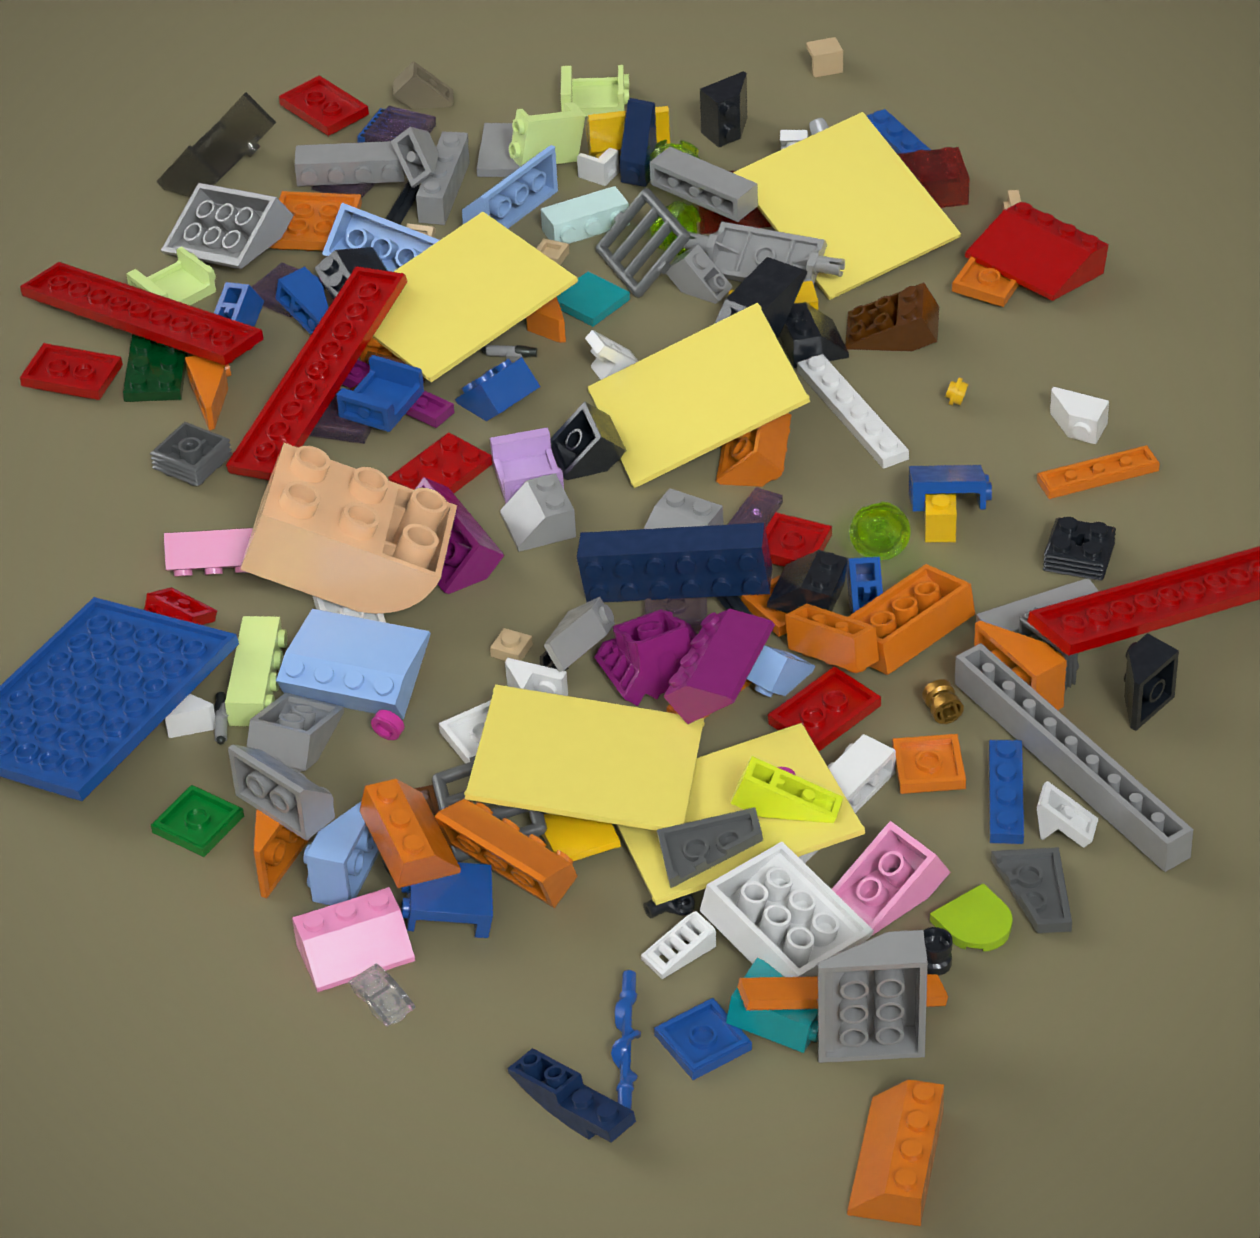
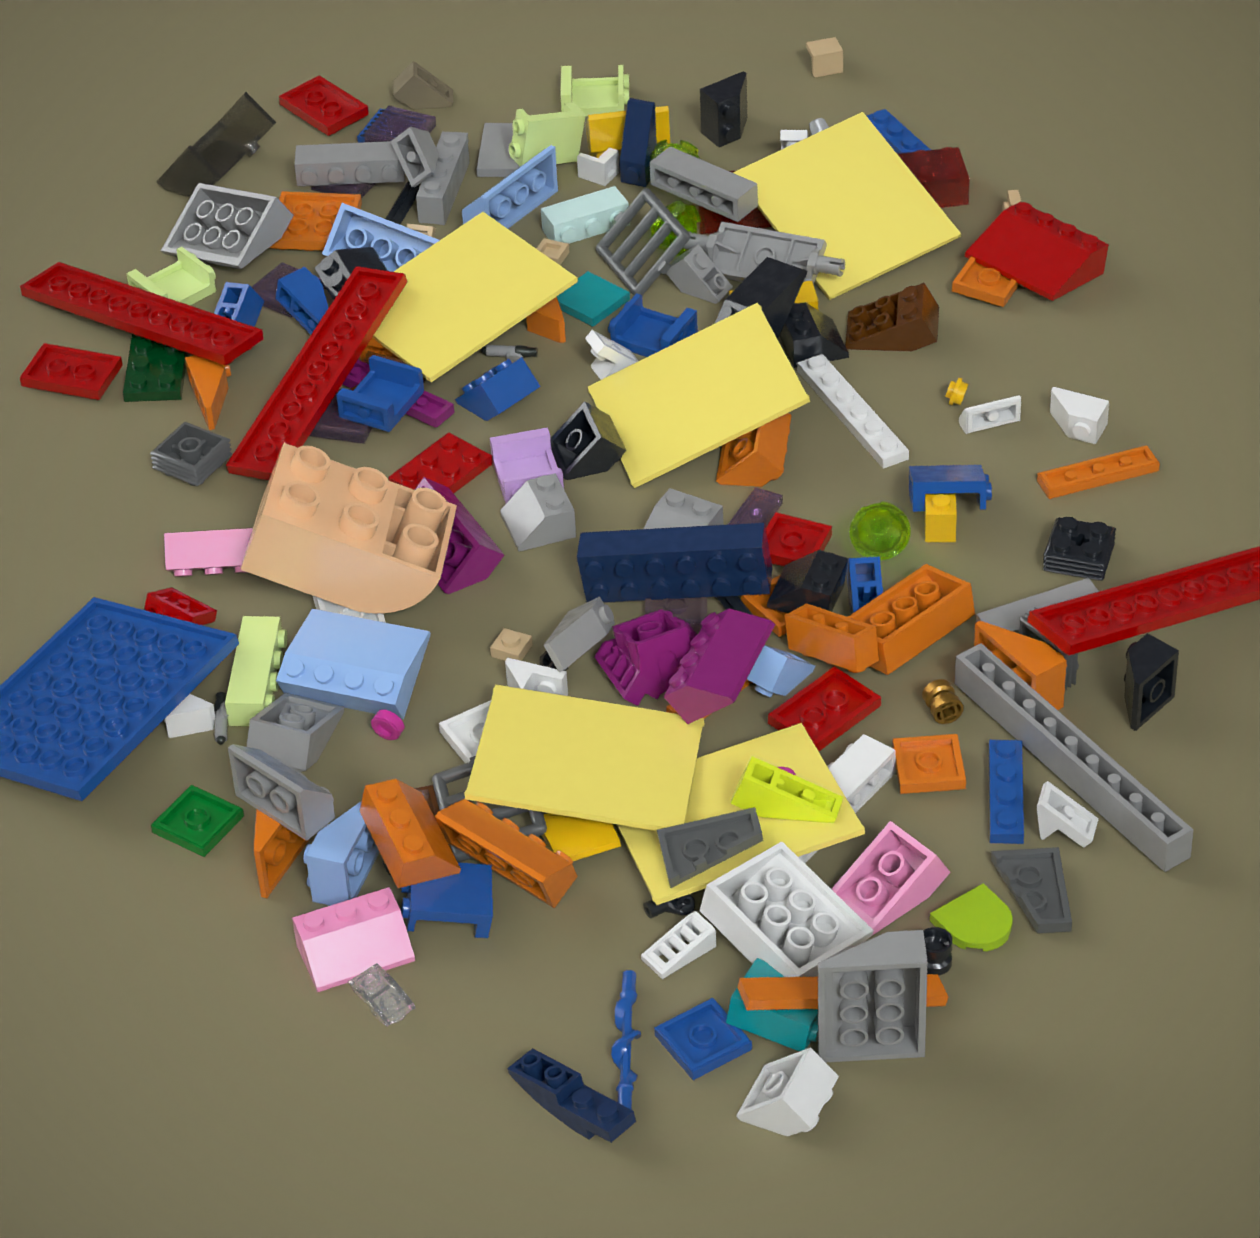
orange slope [847,1079,944,1226] -> none
none -> blue panel [608,293,698,357]
none -> white slope [736,1047,839,1137]
none -> white slope [959,395,1021,434]

